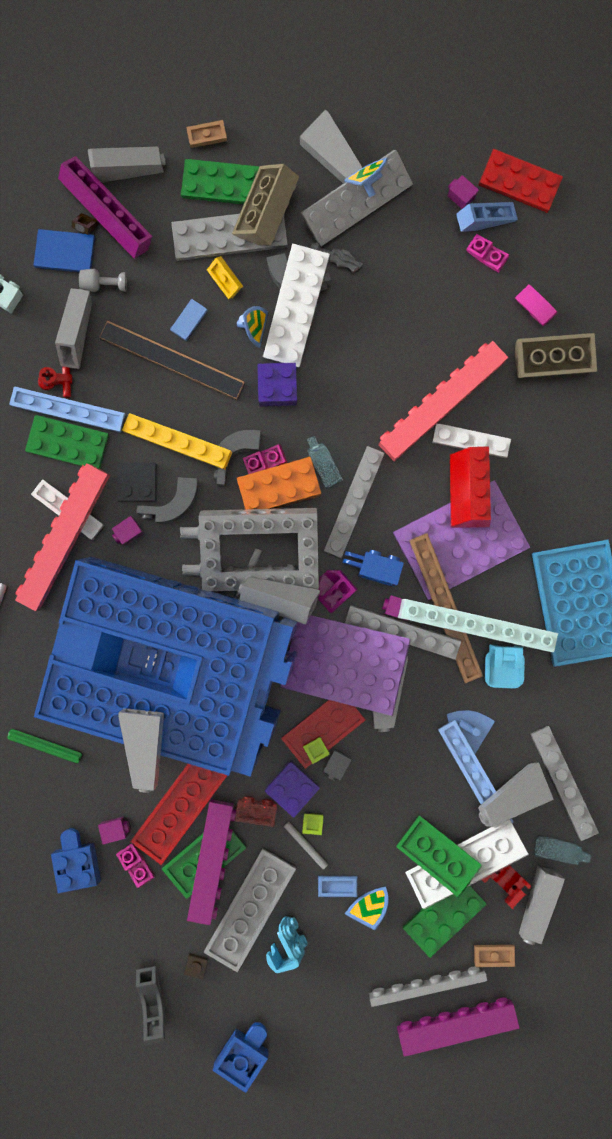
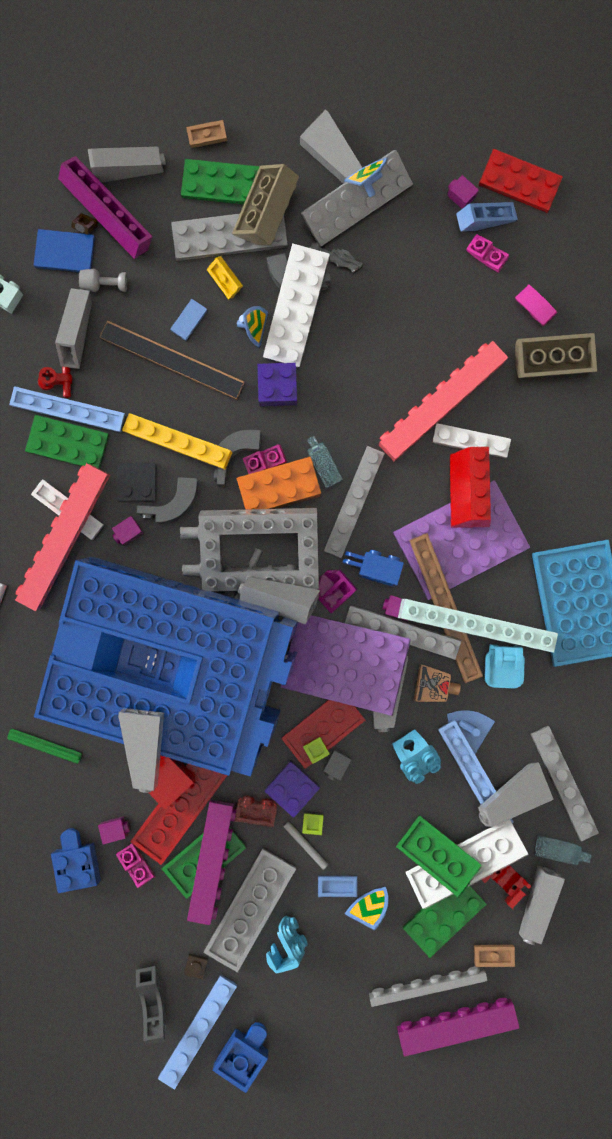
none -> red slope [149,755,195,809]
none -> light blue plate [158,974,237,1090]
none -> medium azure piece [392,729,441,784]
none -> torso [414,664,461,702]

